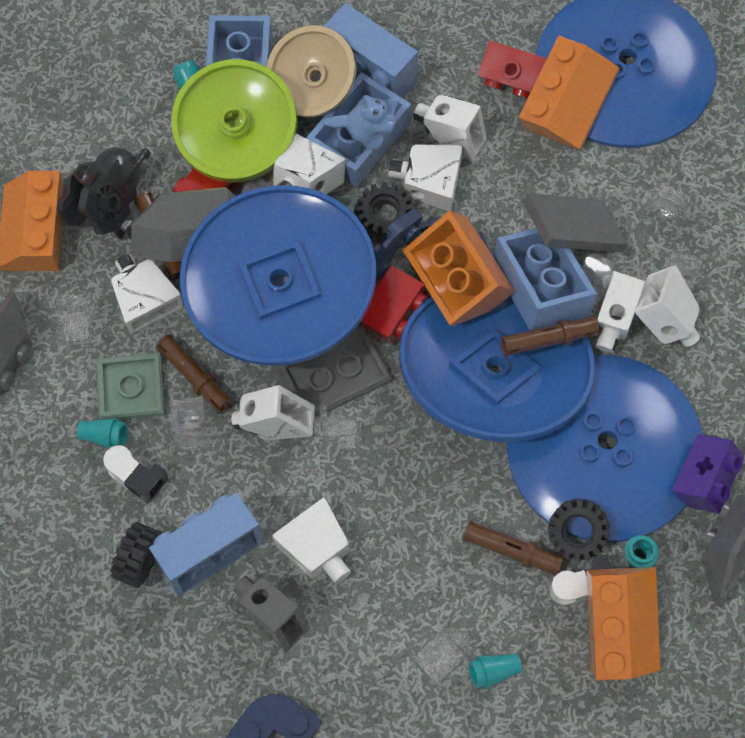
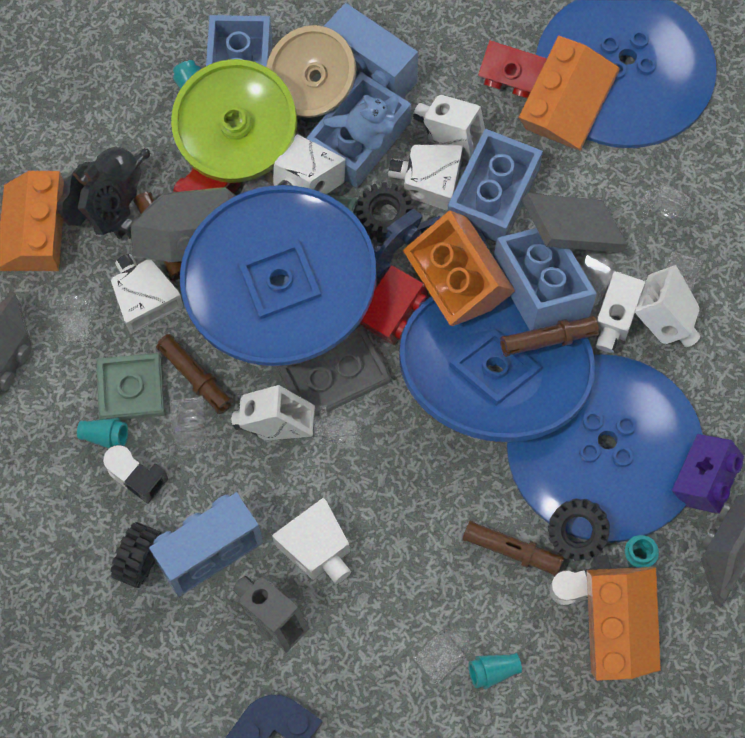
none -> medium blue brick [447,129,543,241]

